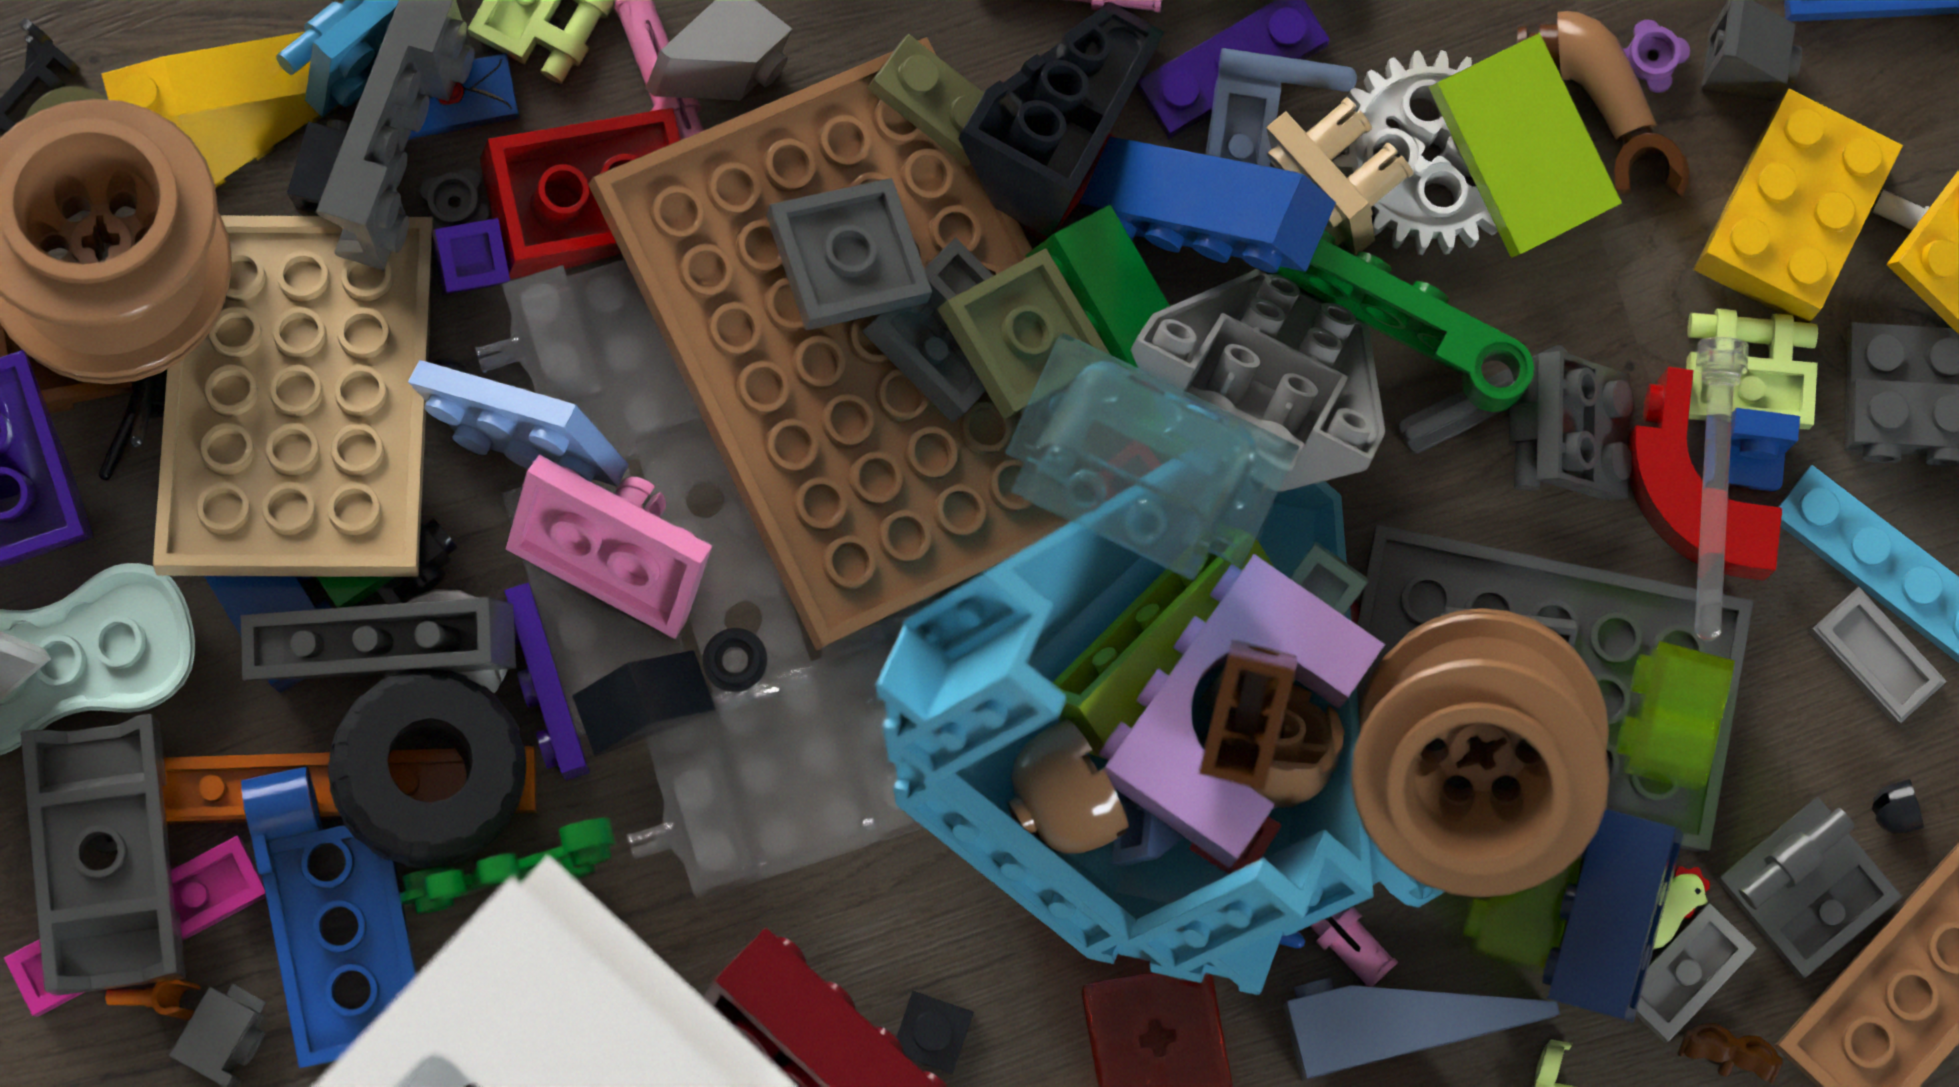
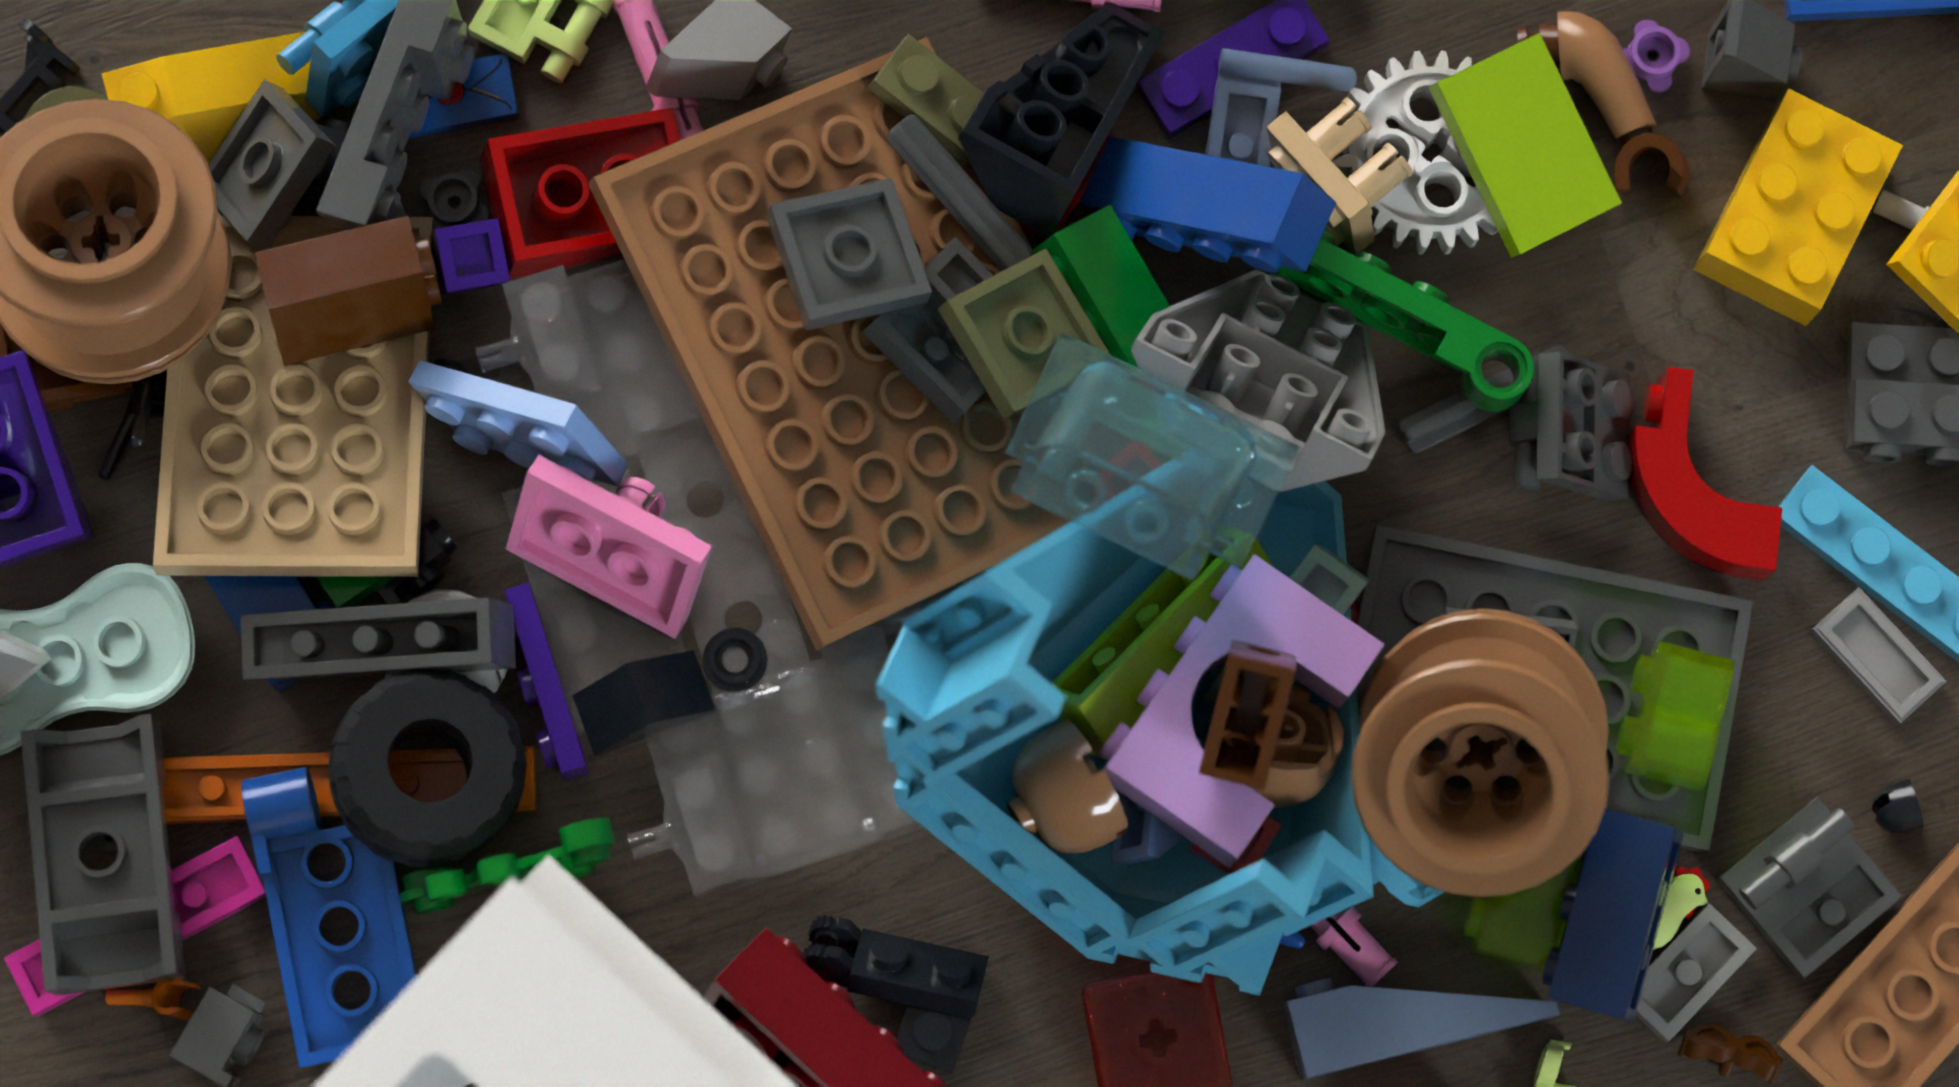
yellowish green plate [1686,309,1818,430] -> none
clear piece [1695,337,1749,642] -> none
blue bracket [1717,408,1800,492] -> none
none -> dark grey plate [208,79,336,250]
none -> reddish brown brick [254,216,442,366]
none -> black hinge [803,915,989,1019]
none -> dark grey axle [887,114,1033,271]

